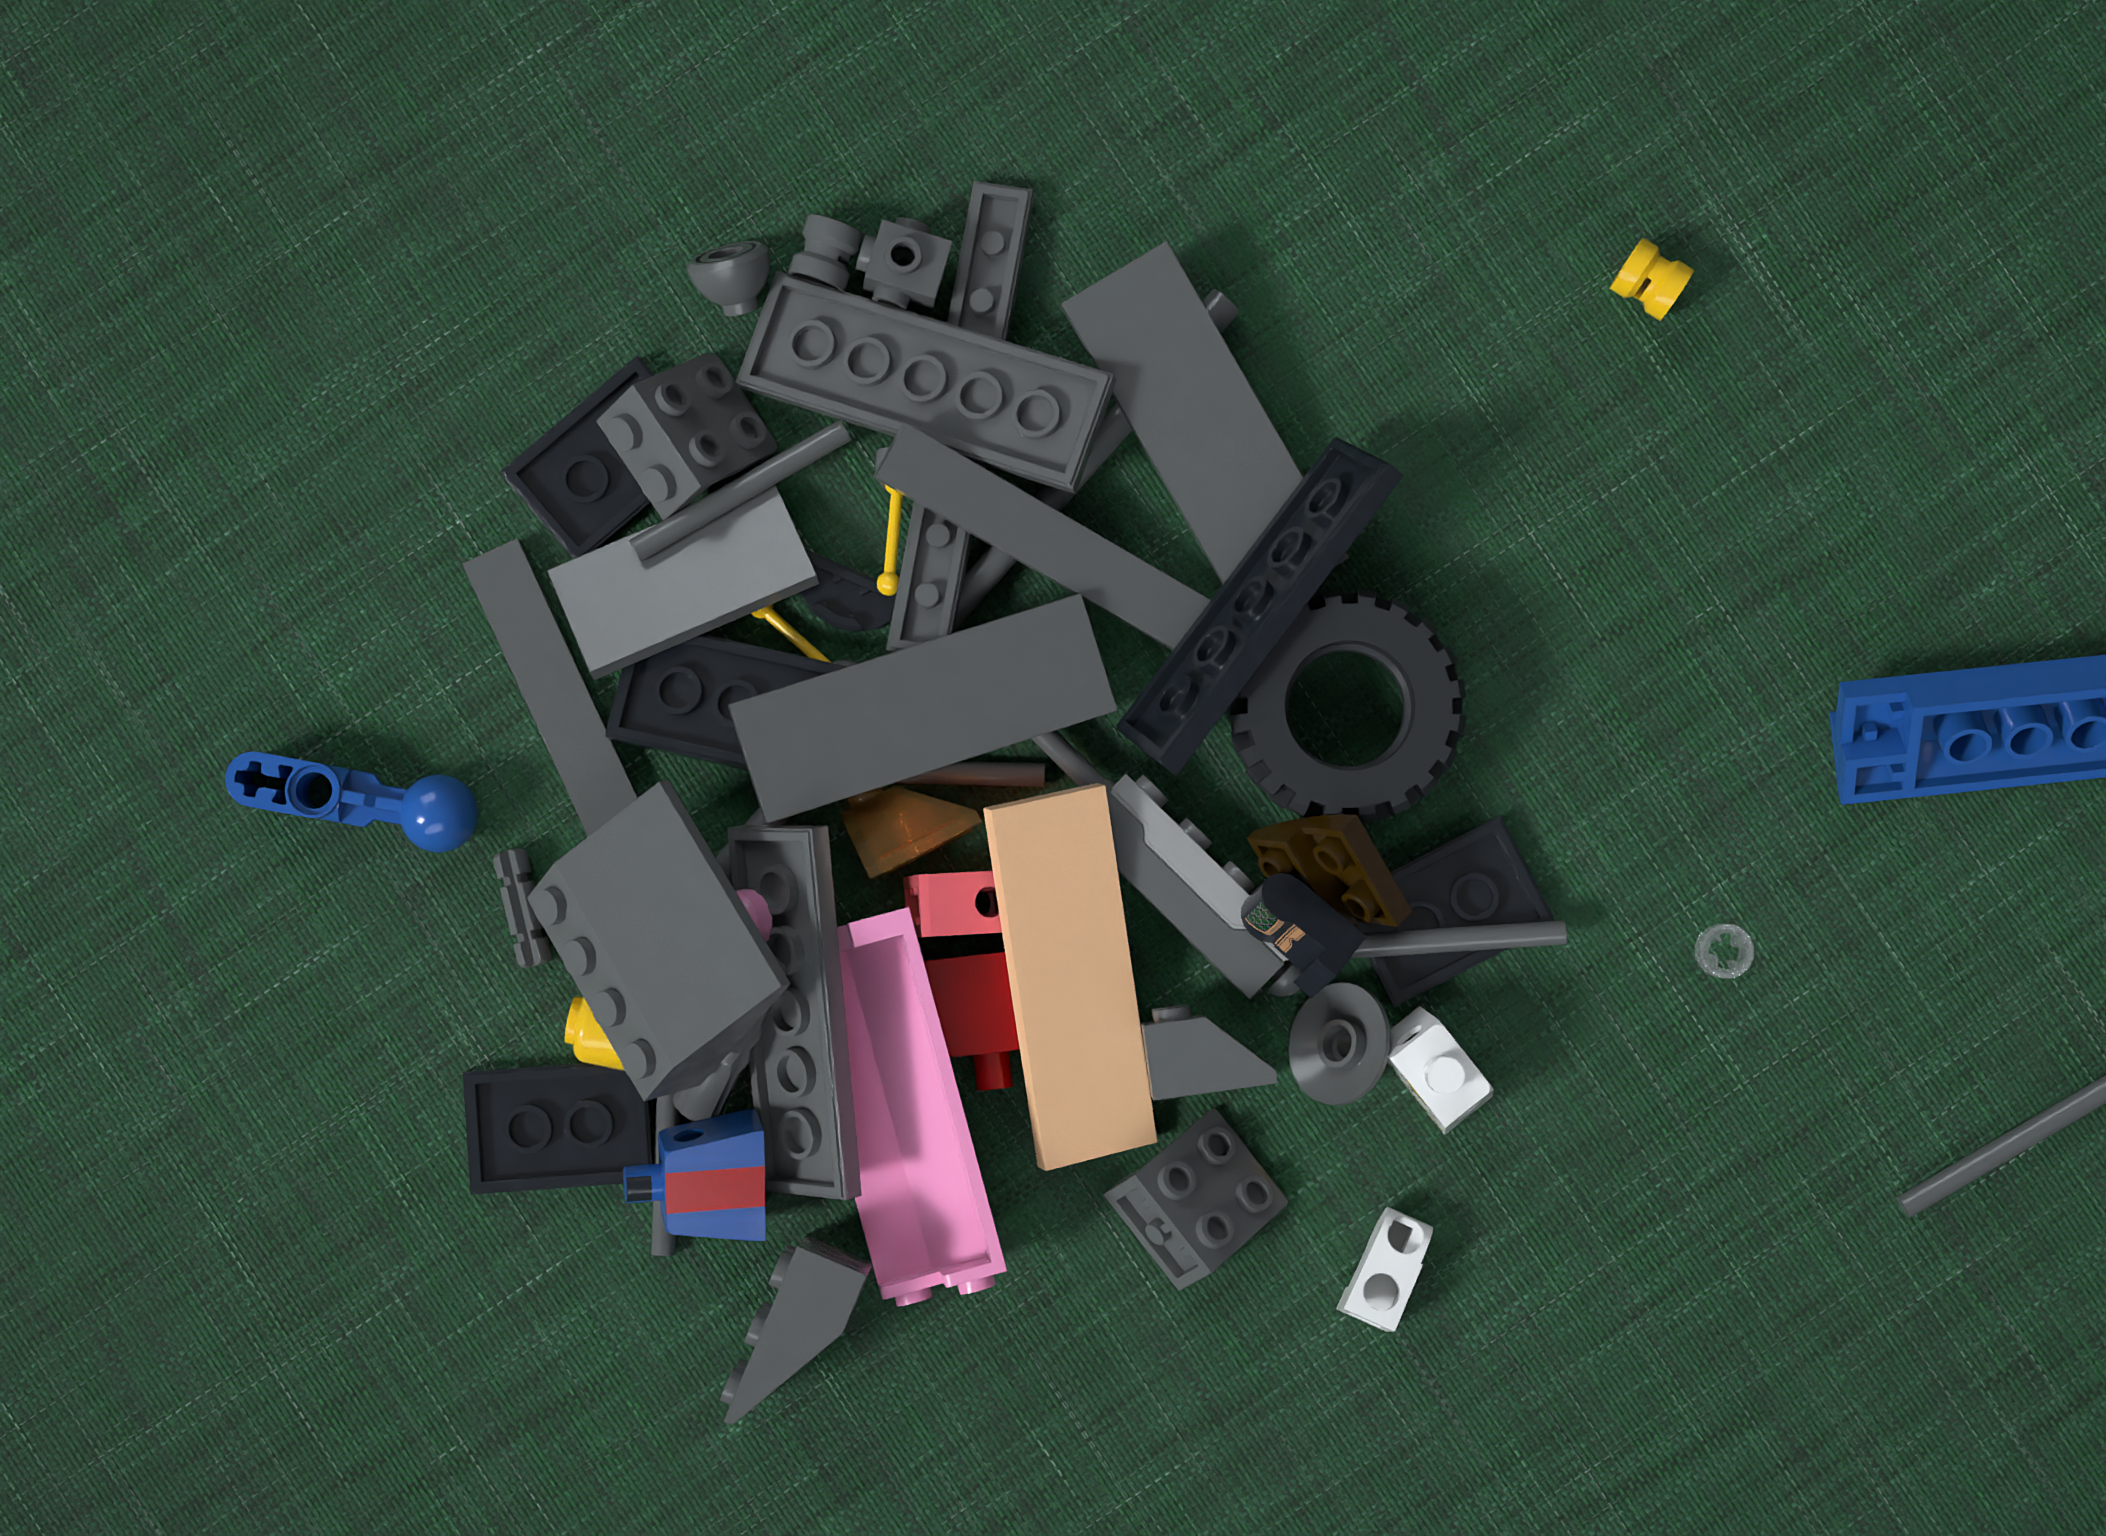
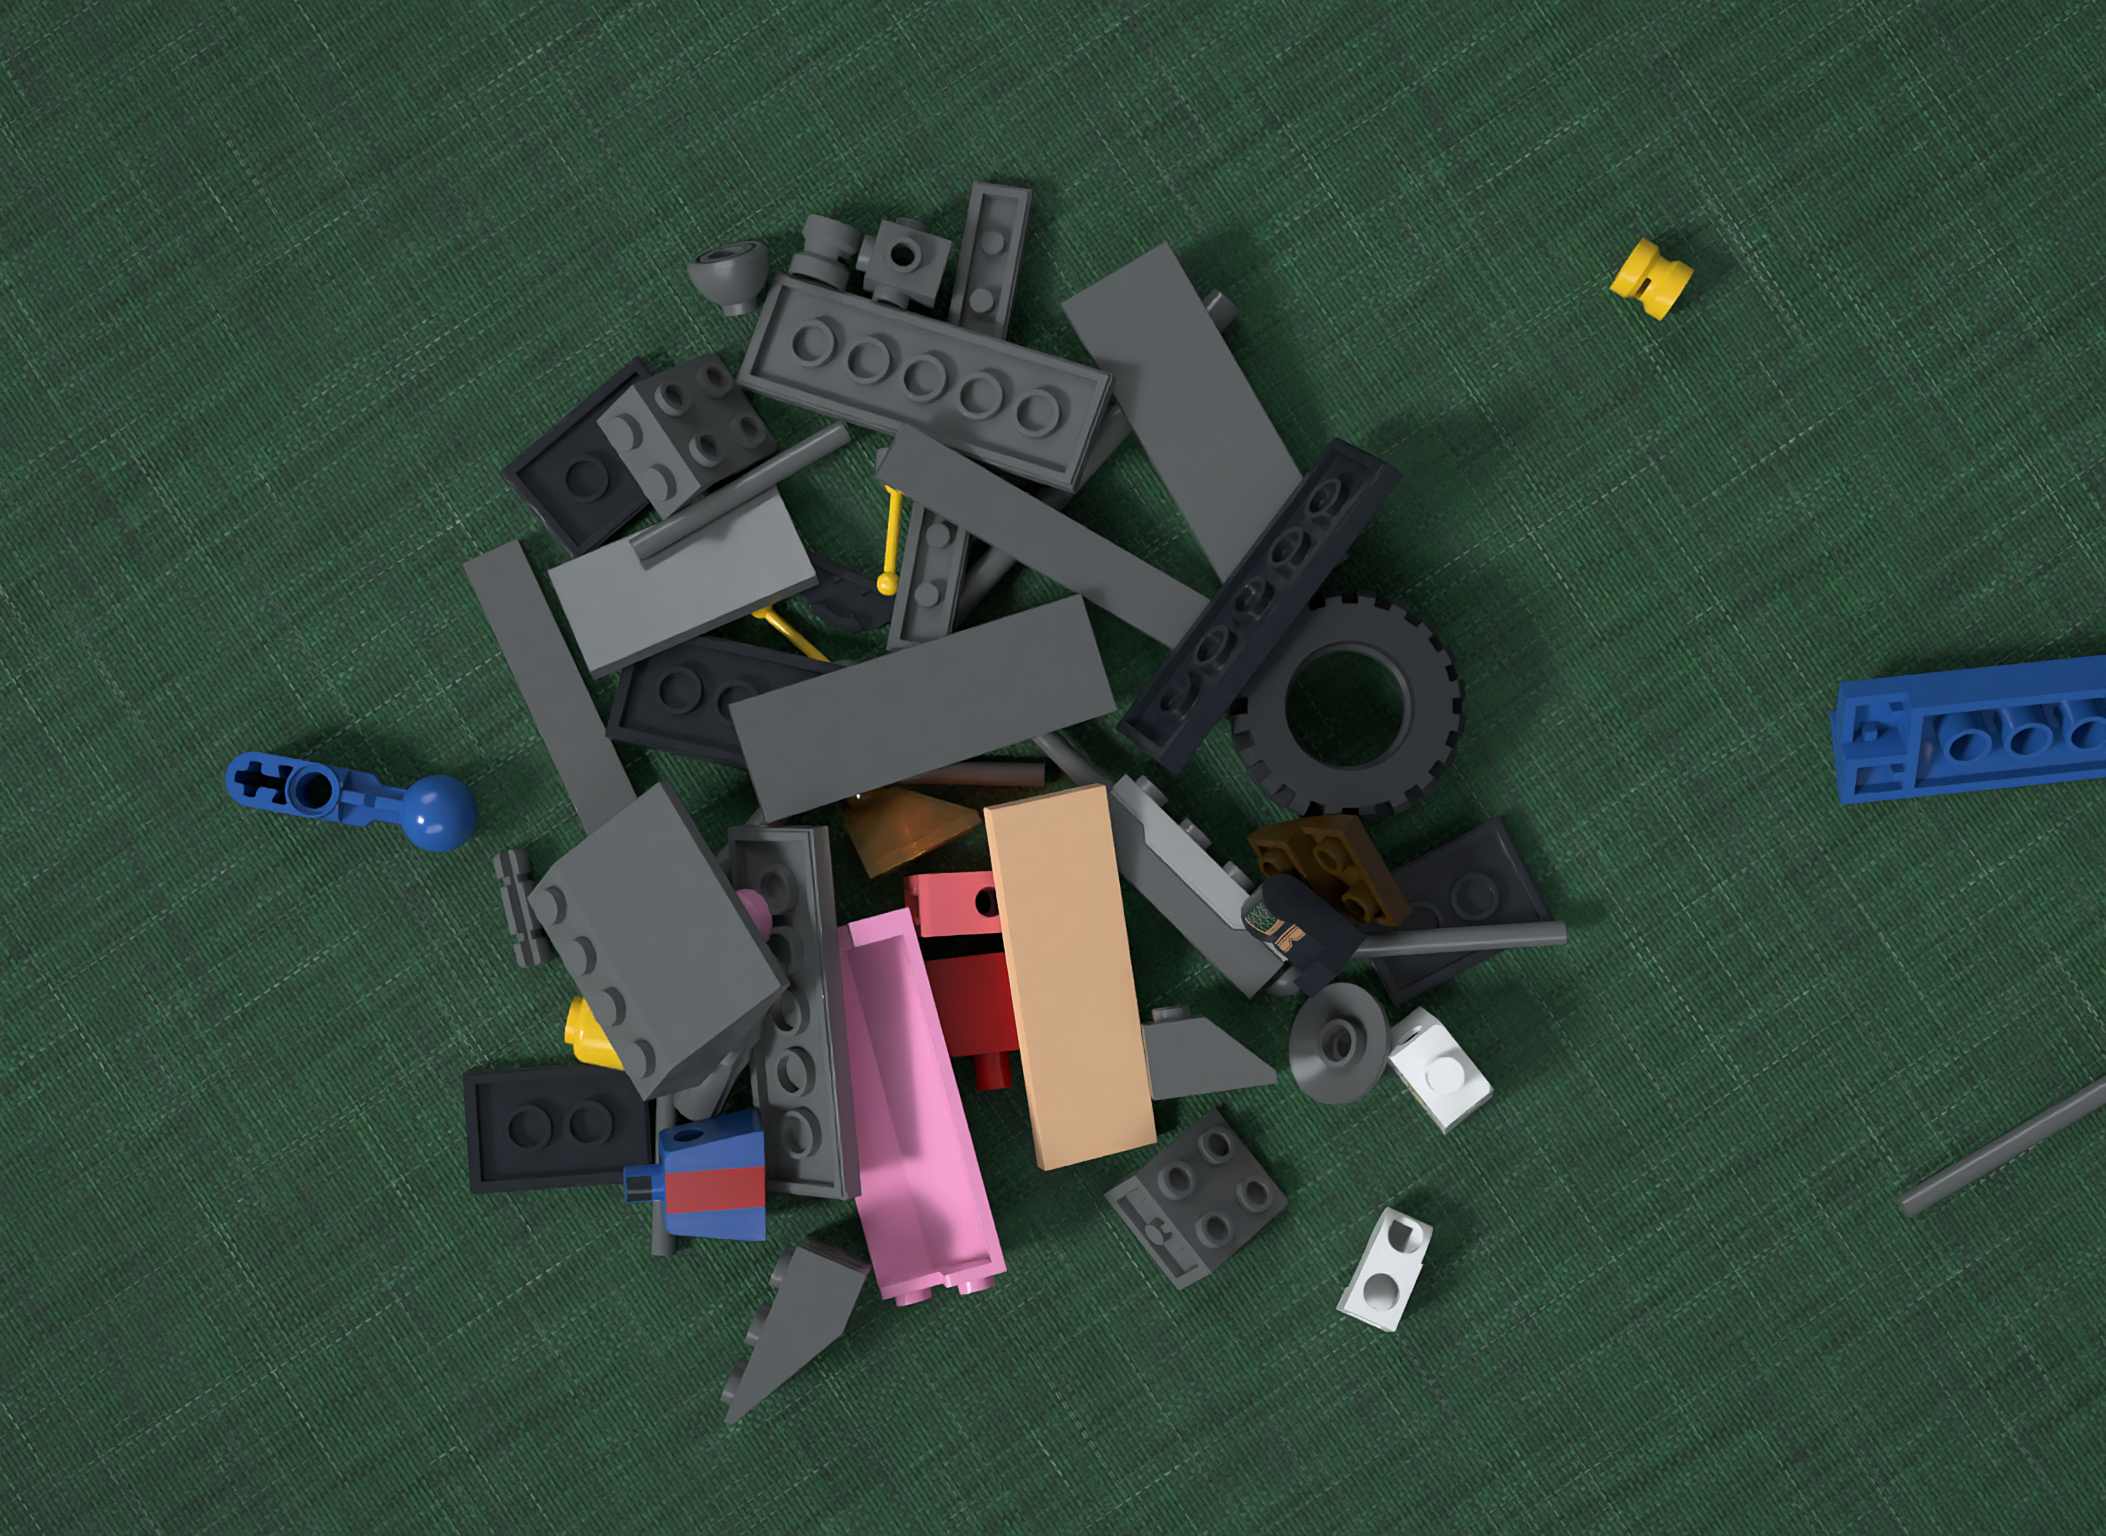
clear bush [1695,924,1754,978] -> none

